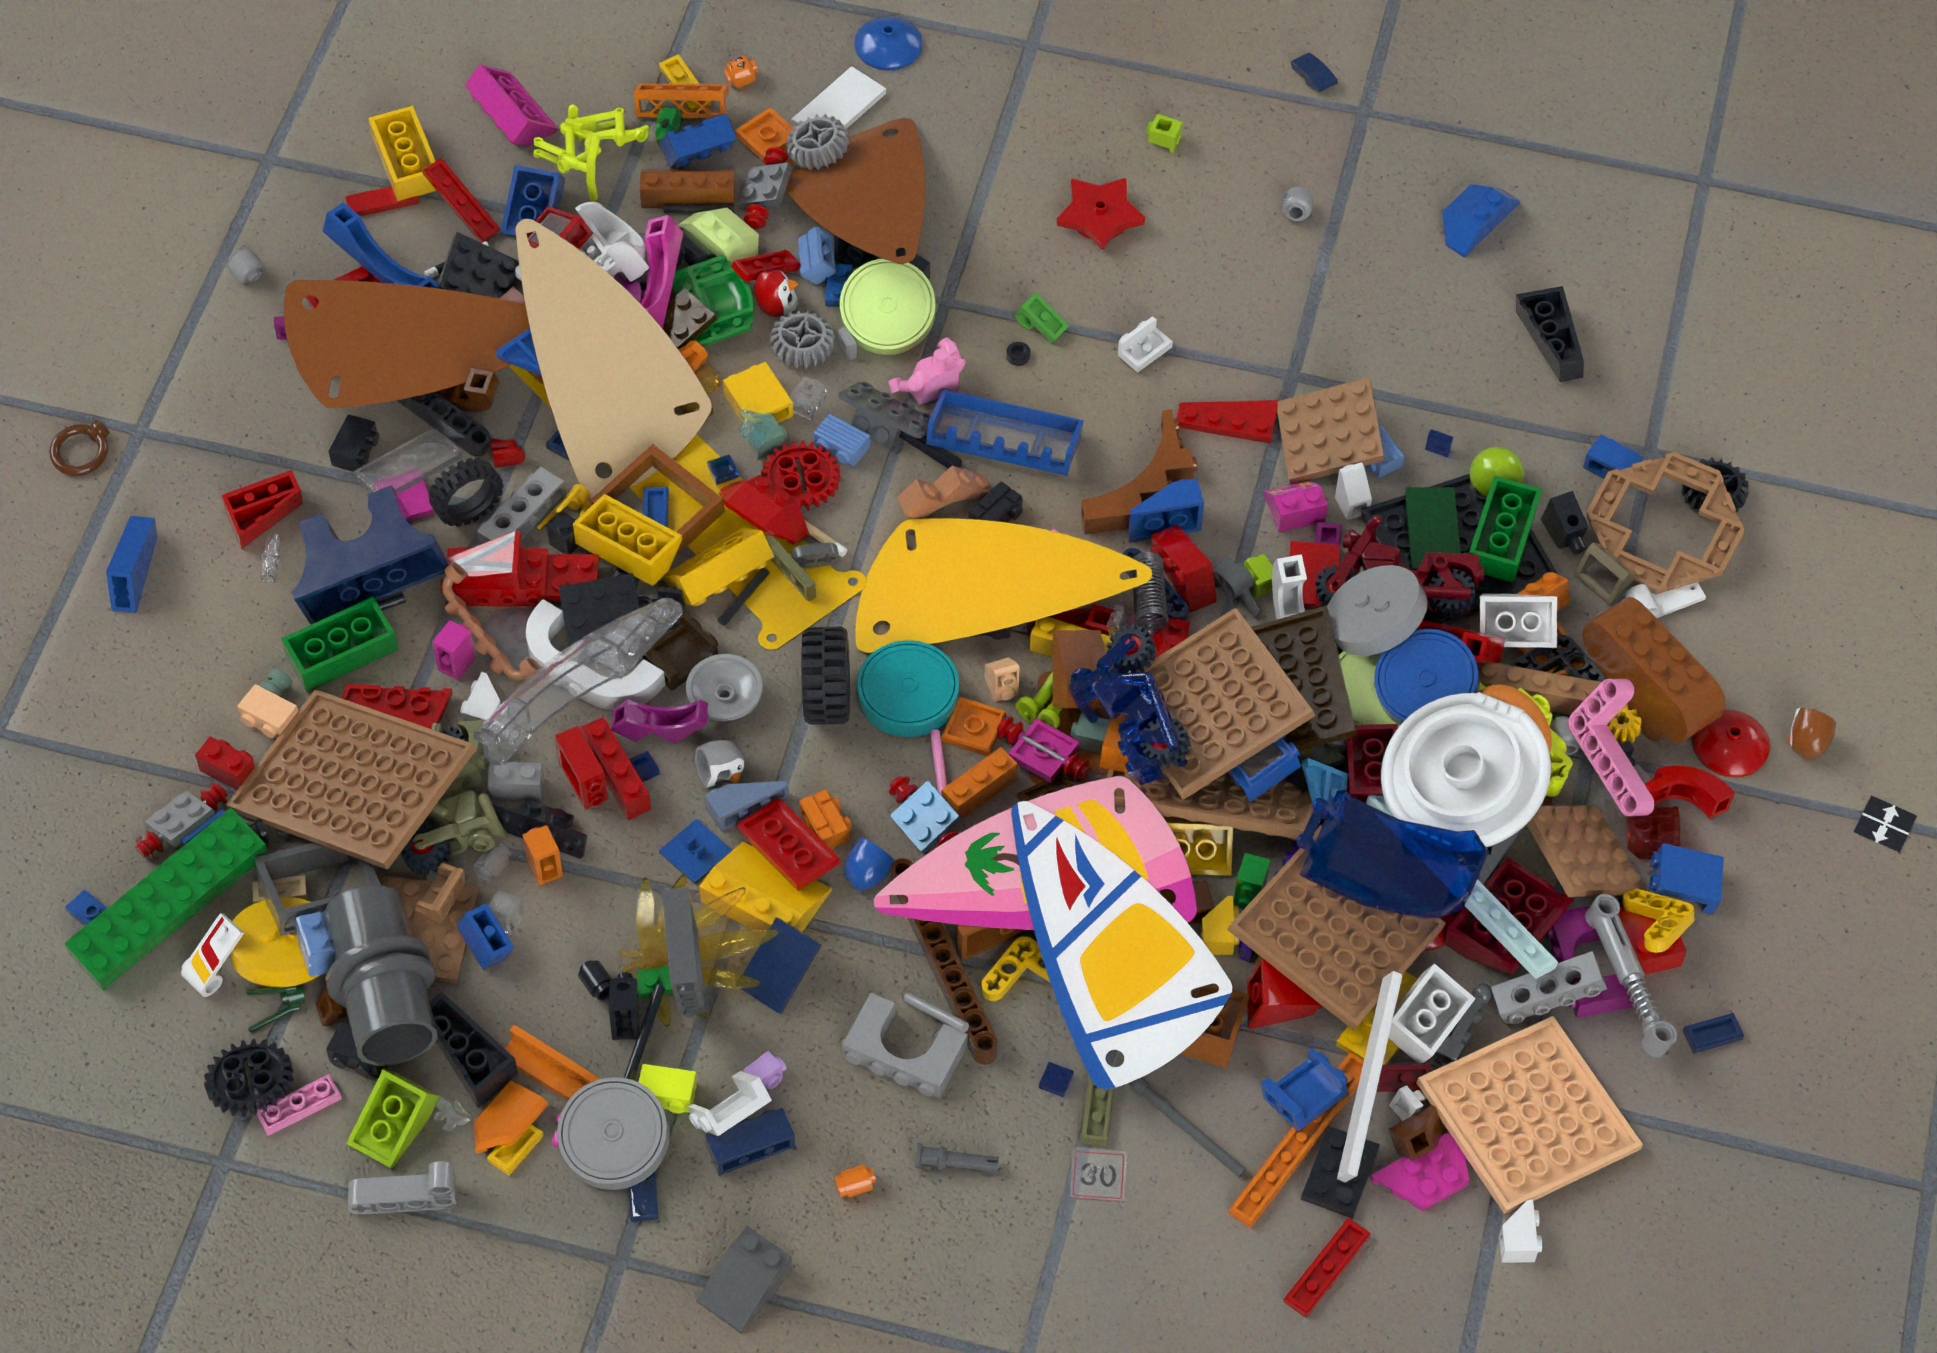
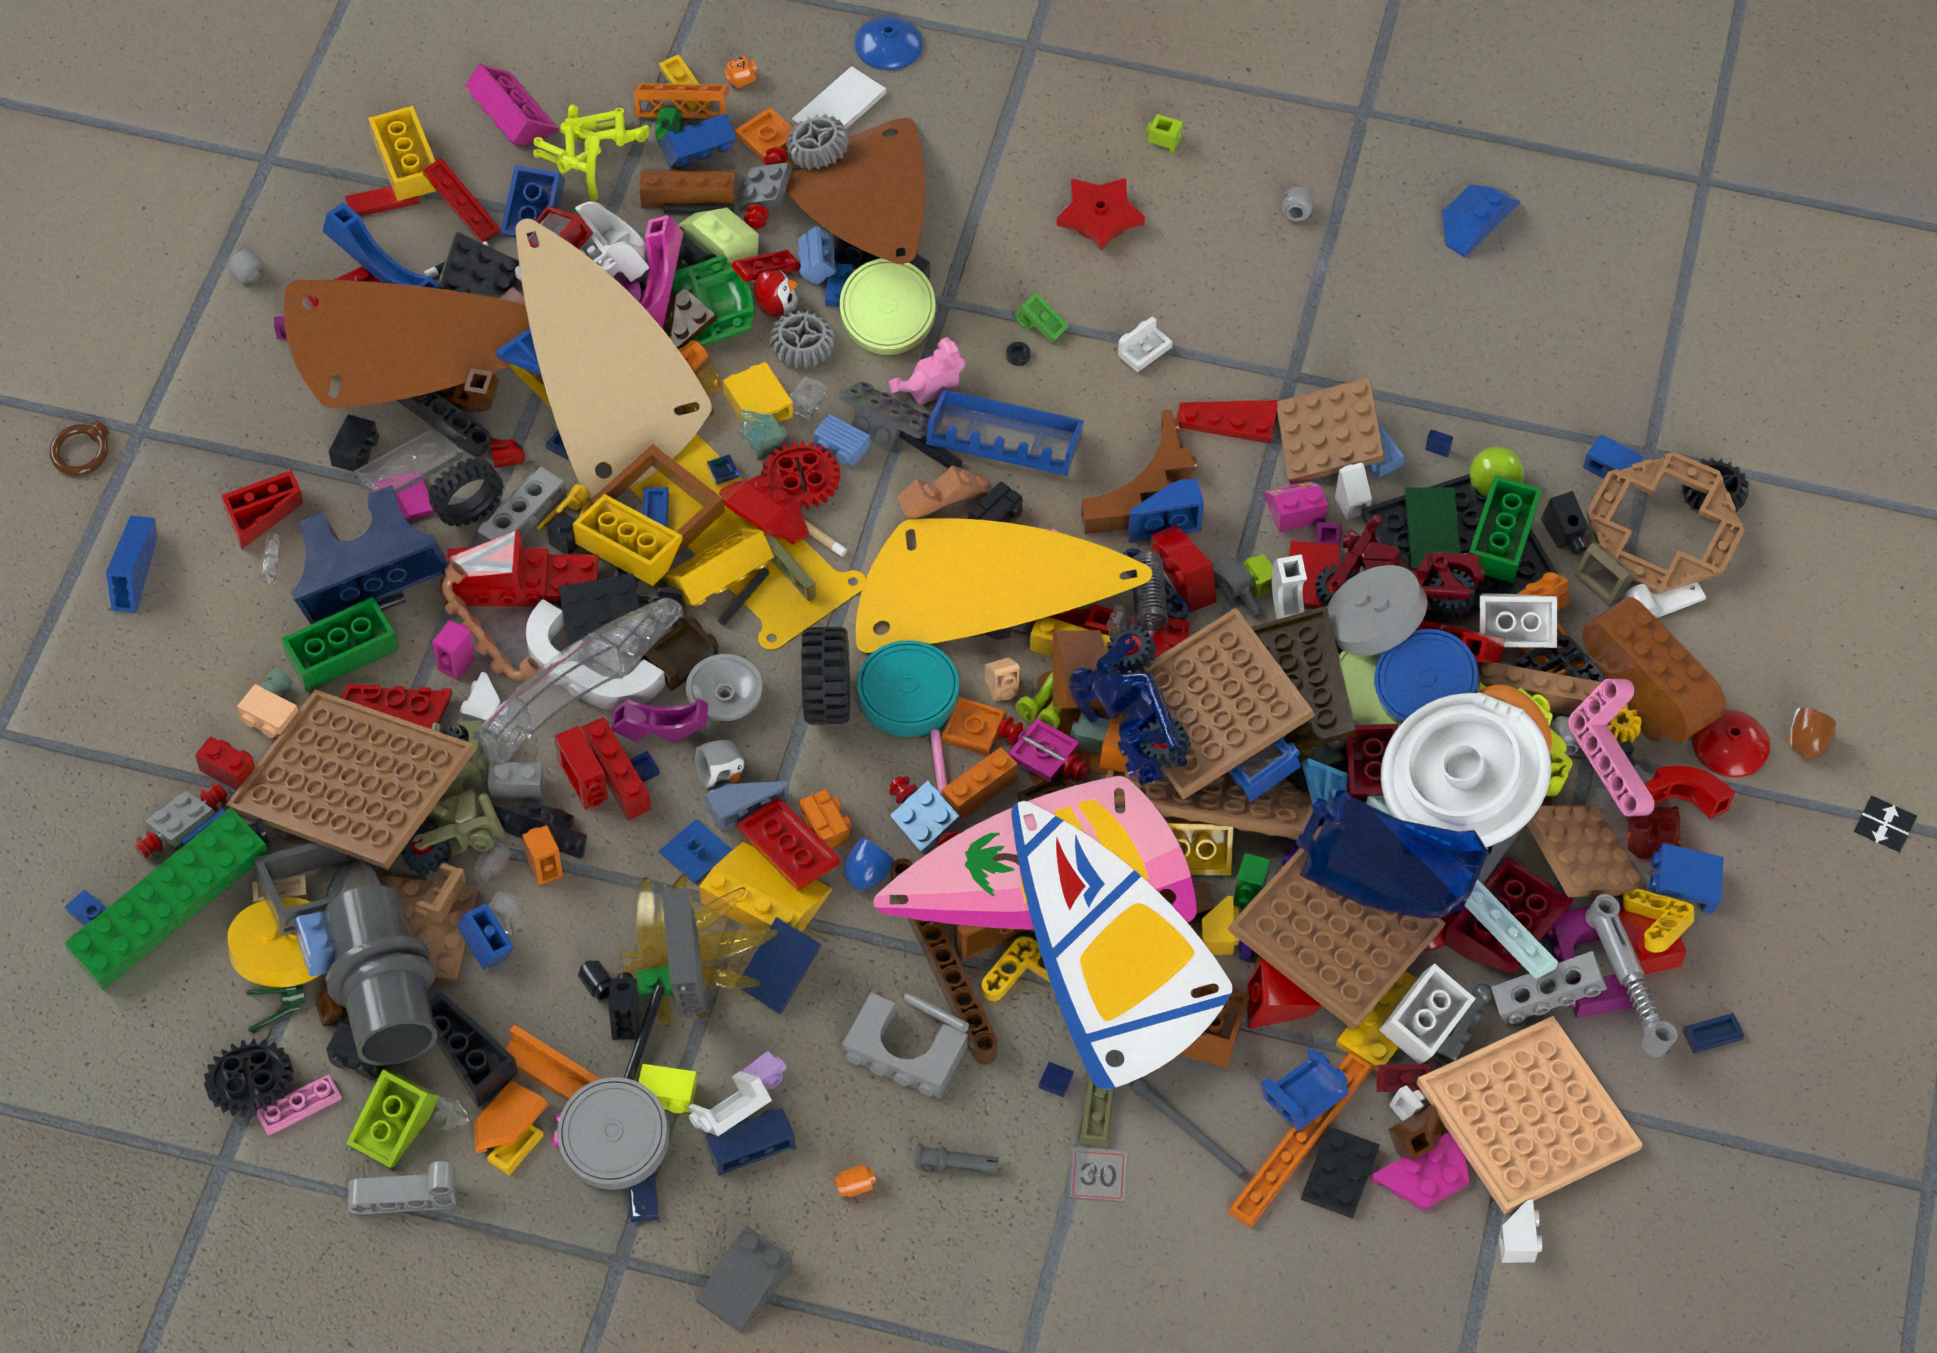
white door [181,913,244,997] -> none
dark grey beam [791,543,839,568] -> none
light grey tile [838,326,857,361] -> none
red tile [1284,1218,1371,1318] -> none
dark blue slope [1291,52,1338,92] -> none
white tile [1337,971,1402,1182] -> none
black wedge [1516,286,1584,382] -> none

